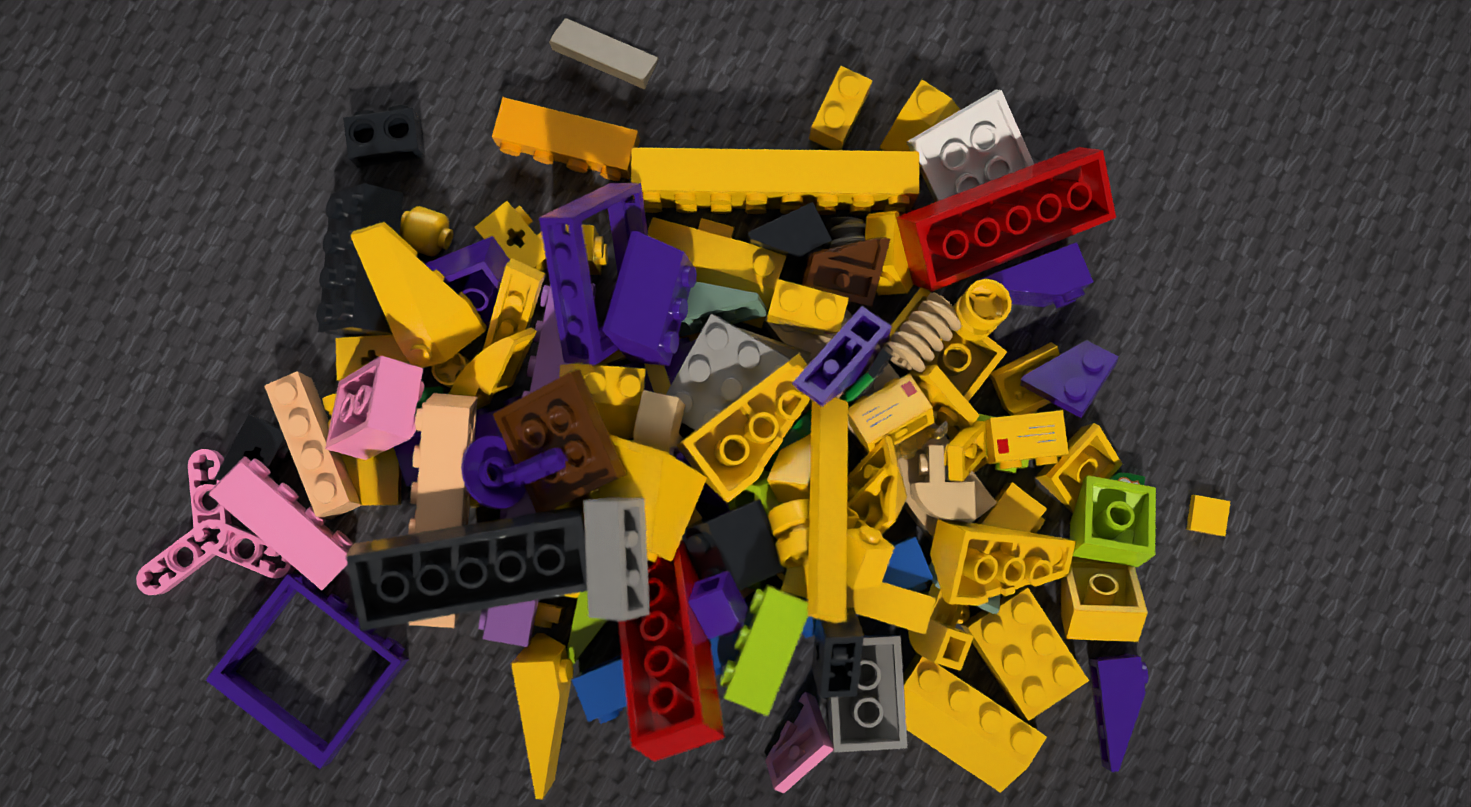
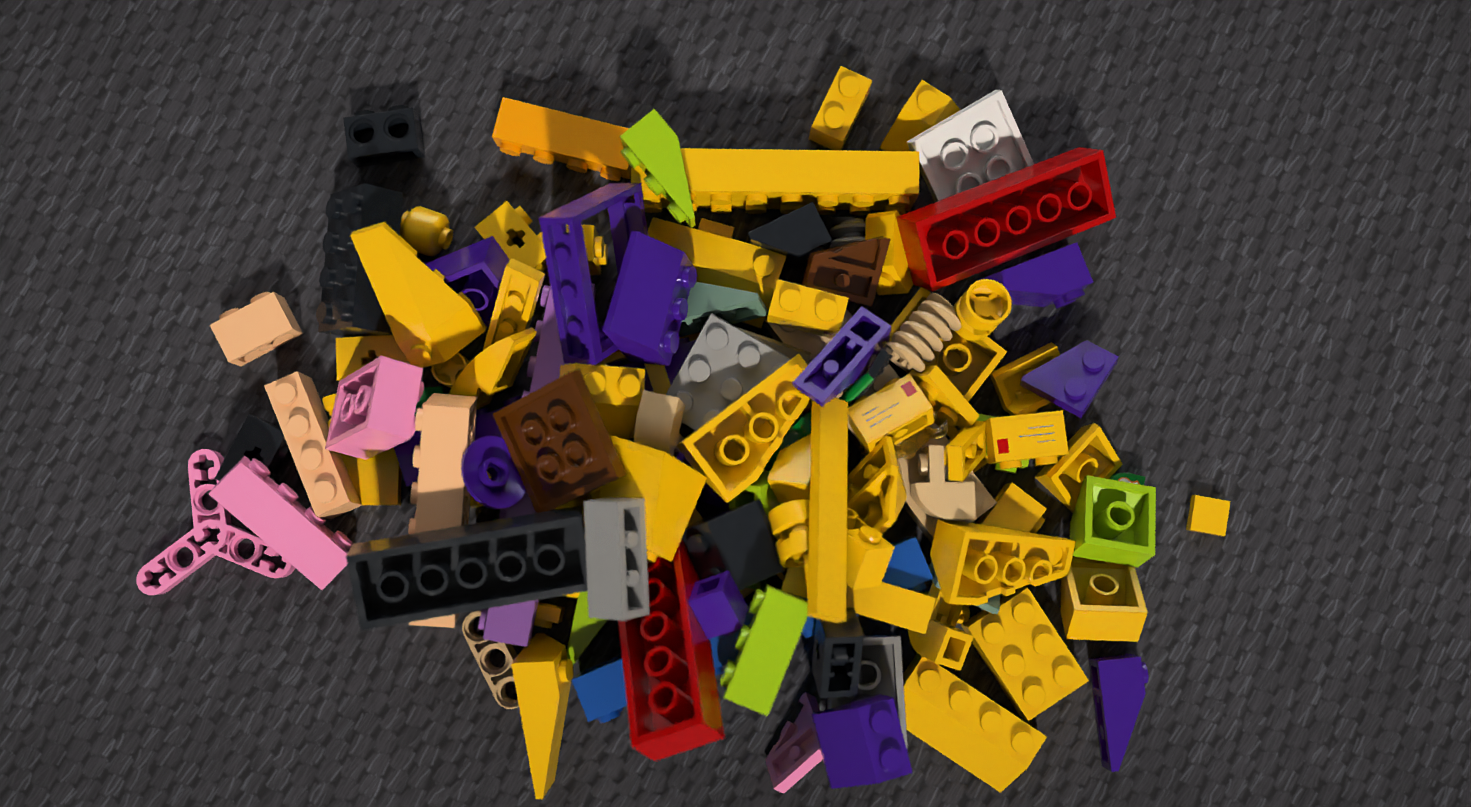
dark purple window [206,573,409,769] -> none
dark purple axle [503,448,568,489] -> none
dark tan slope [549,18,659,89] -> none
none -> light nougat brick [210,292,303,366]
none -> tan beam [462,610,519,709]
none -> lime slope [620,109,696,228]
none -> dark purple slope [811,694,913,789]

